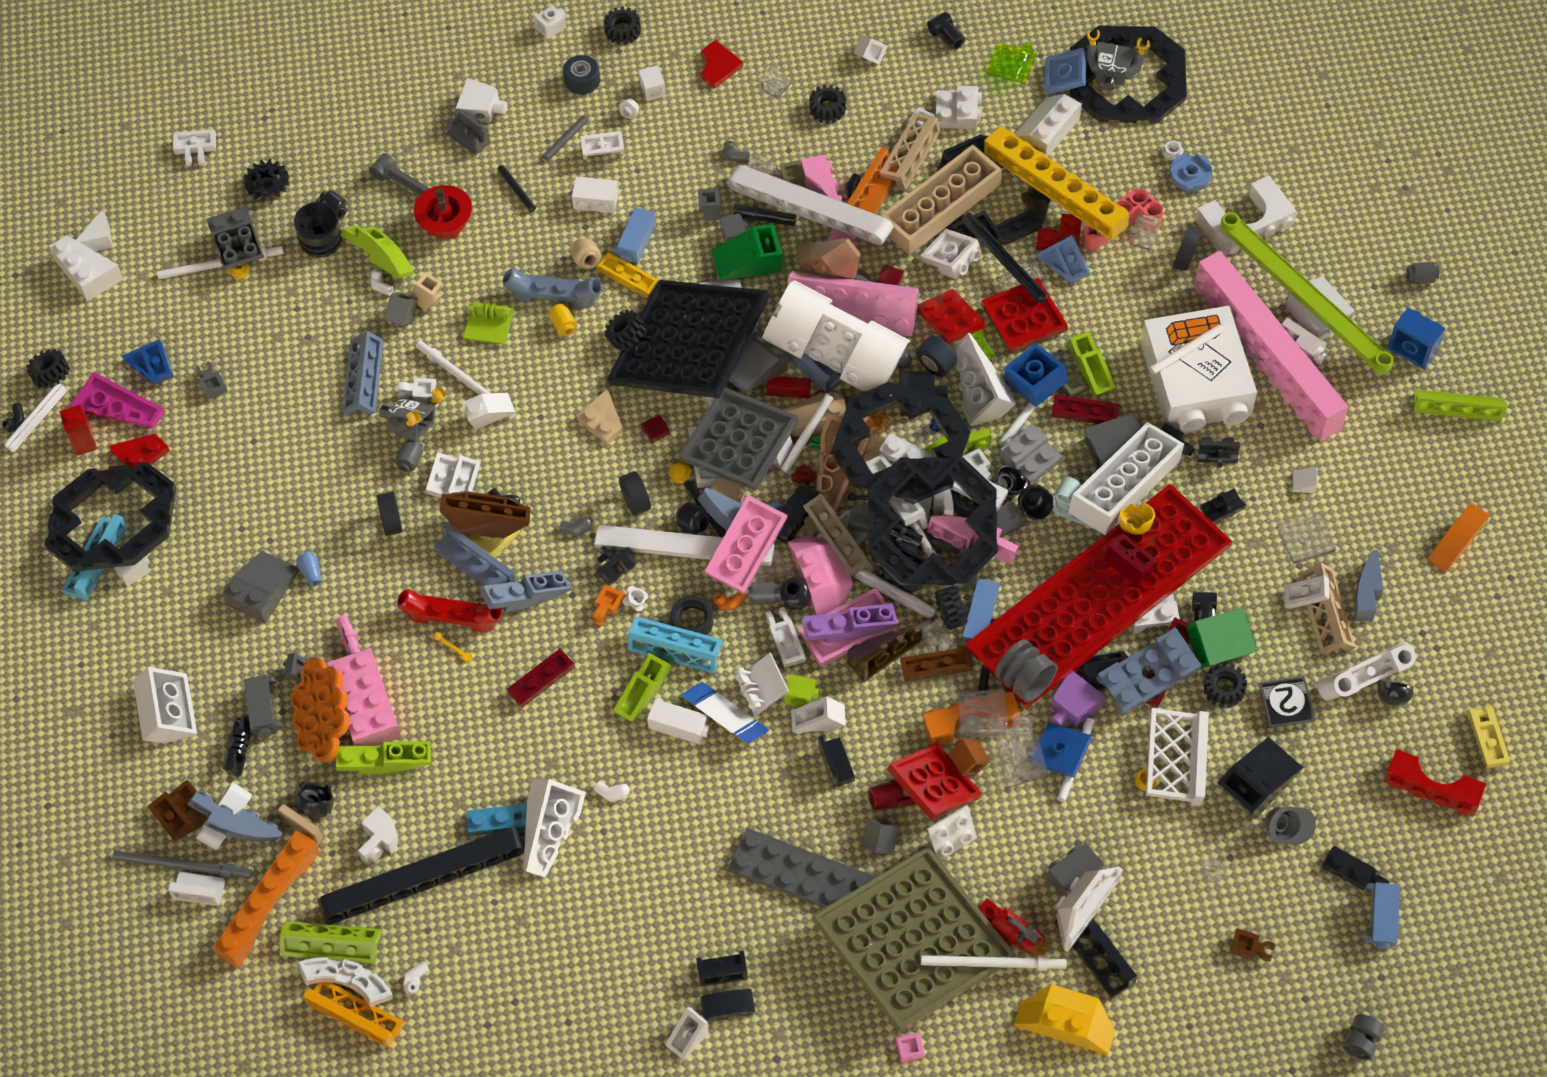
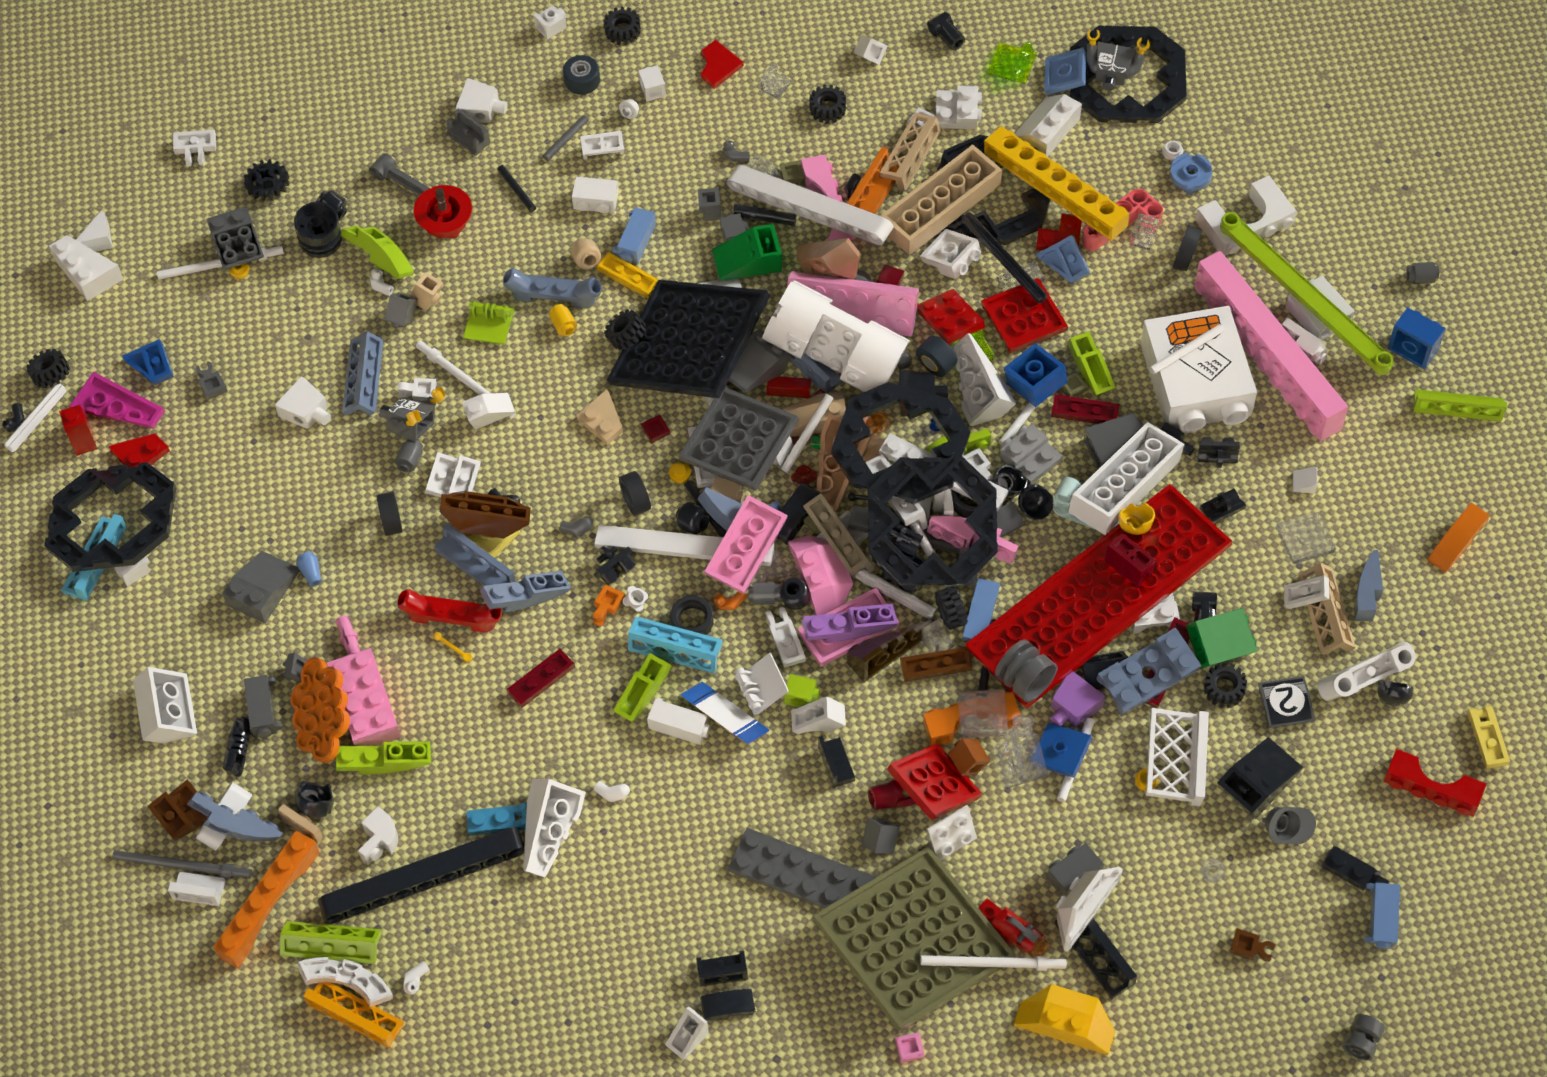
none -> white torso [275,376,331,429]

